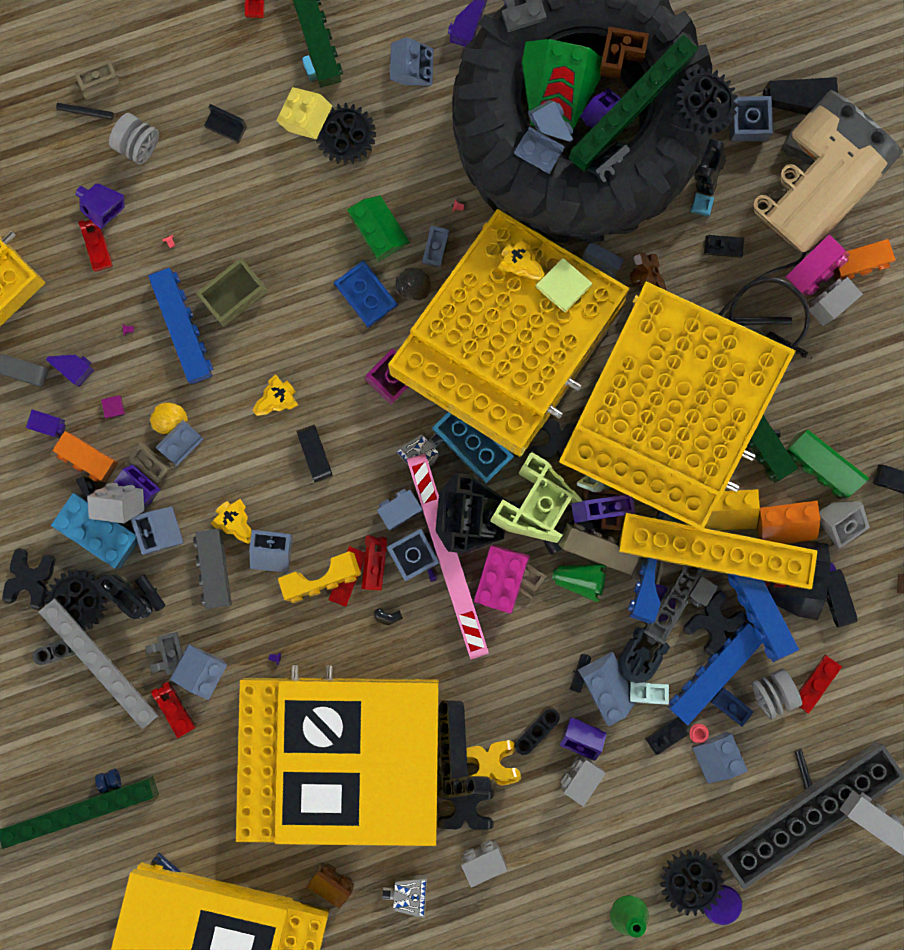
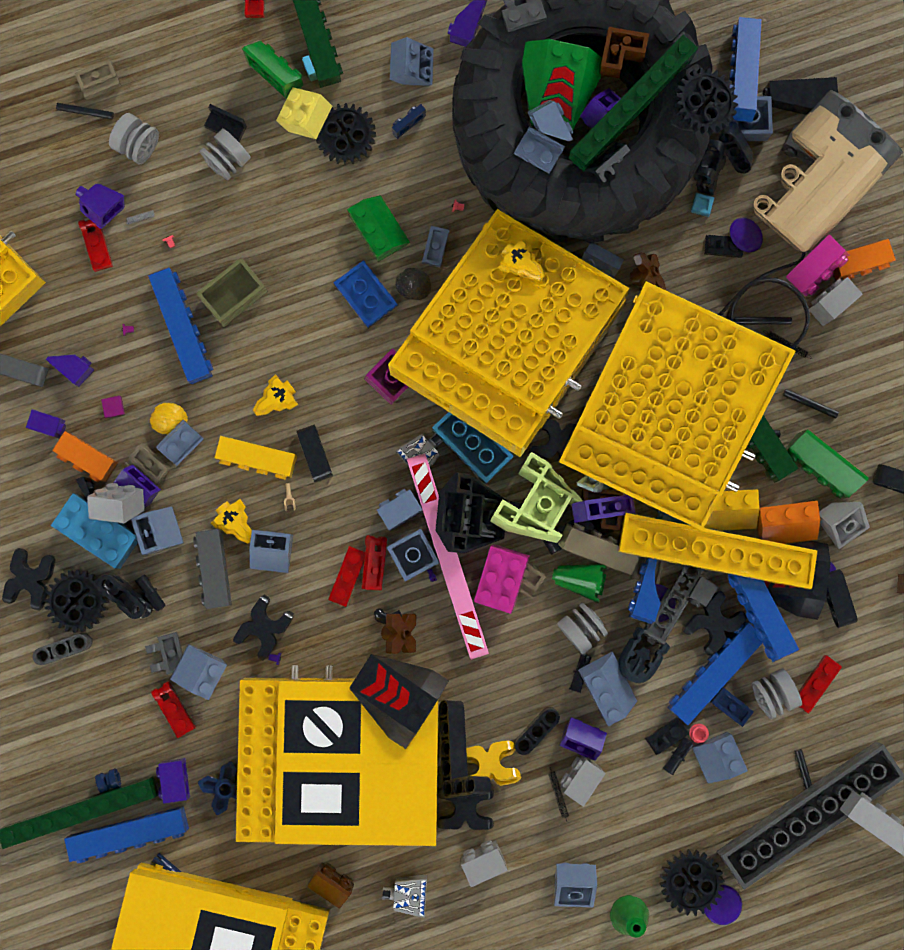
light grey plate [39,598,158,729] -> none
yellow arch [278,552,361,603] -> none
yellowish green tile [536,258,592,312] -> none
light aqua slope [630,682,669,705] -> none
none -> blue brick [64,806,189,863]
none -> light grey piece [126,210,155,225]
none -> dark purple brick [156,758,190,804]
none -> dark blue plant [198,761,237,815]
none -> light grey wheel [199,128,251,181]
none -> yellow brick [215,436,297,480]
none -> black piece [233,594,294,661]
none -> green slope [242,41,303,99]
none -> tan hand [284,483,296,511]
none -> black wedge [350,654,449,749]
none -> reddish brown plant [381,613,416,654]
none -> dark blue plate [392,104,426,139]
none -> black piece [549,767,569,821]
none -> sand blue slope [554,863,597,907]
none -> light grey wheel [557,603,608,655]
none -> black axle [663,738,693,775]
none -> black beam [719,121,753,174]
none -> brick [729,17,762,122]
none -> dark purple piece [730,217,763,252]
none -> black bar [783,389,839,419]

